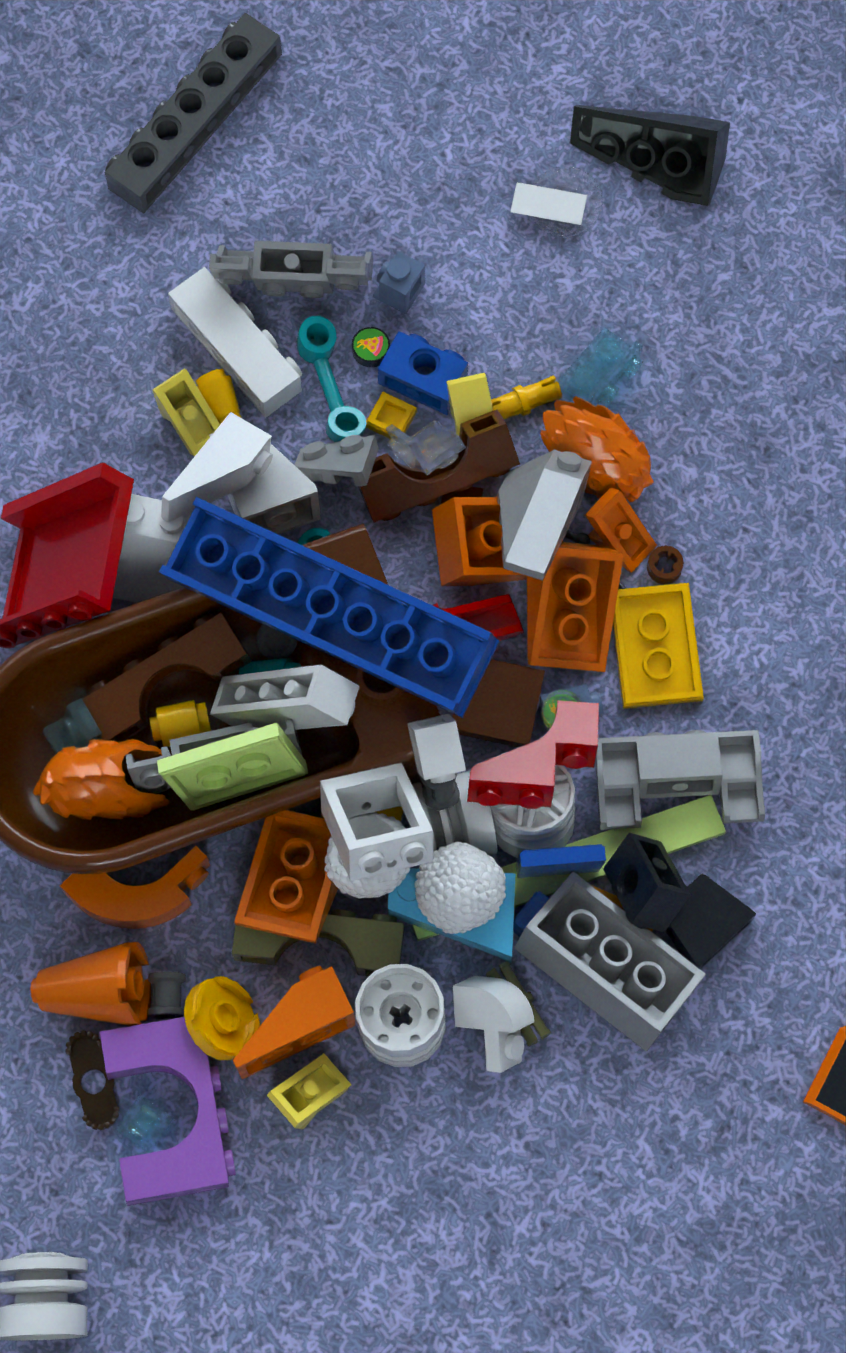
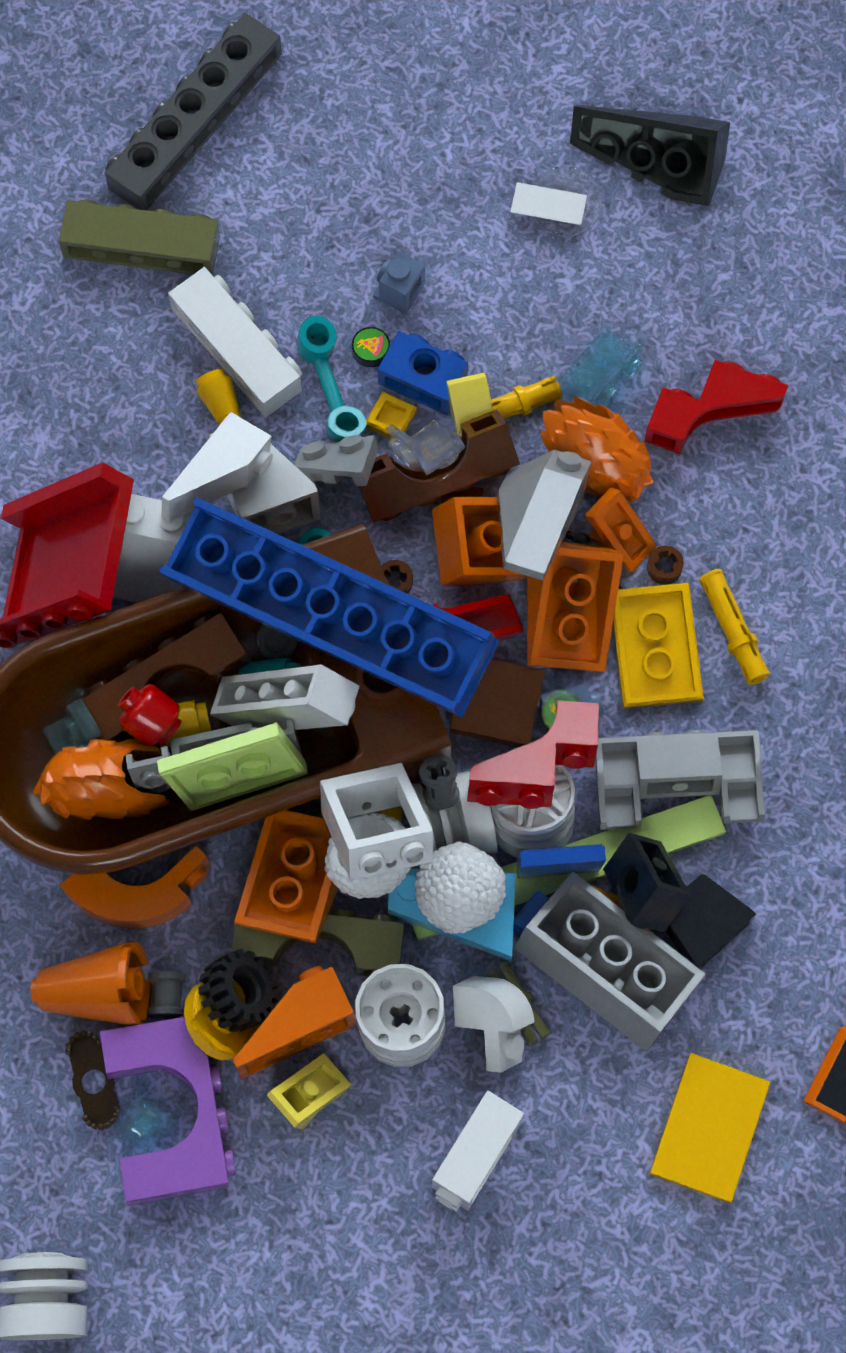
light yellow slope [152,368,220,456] -> none
light grey bracket [209,240,373,298] -> none
white brick [407,714,466,783] -> none
none -> olive brick [59,199,220,276]
none -> red head [118,684,182,747]
none -> black tyre [198,949,279,1033]
none -> reddish brown bush [381,560,413,594]
none -> white window [432,1090,524,1212]
none -> red arch [644,360,789,454]
none -> yellow tile [649,1053,770,1204]
none -> yellow pin [699,569,771,686]

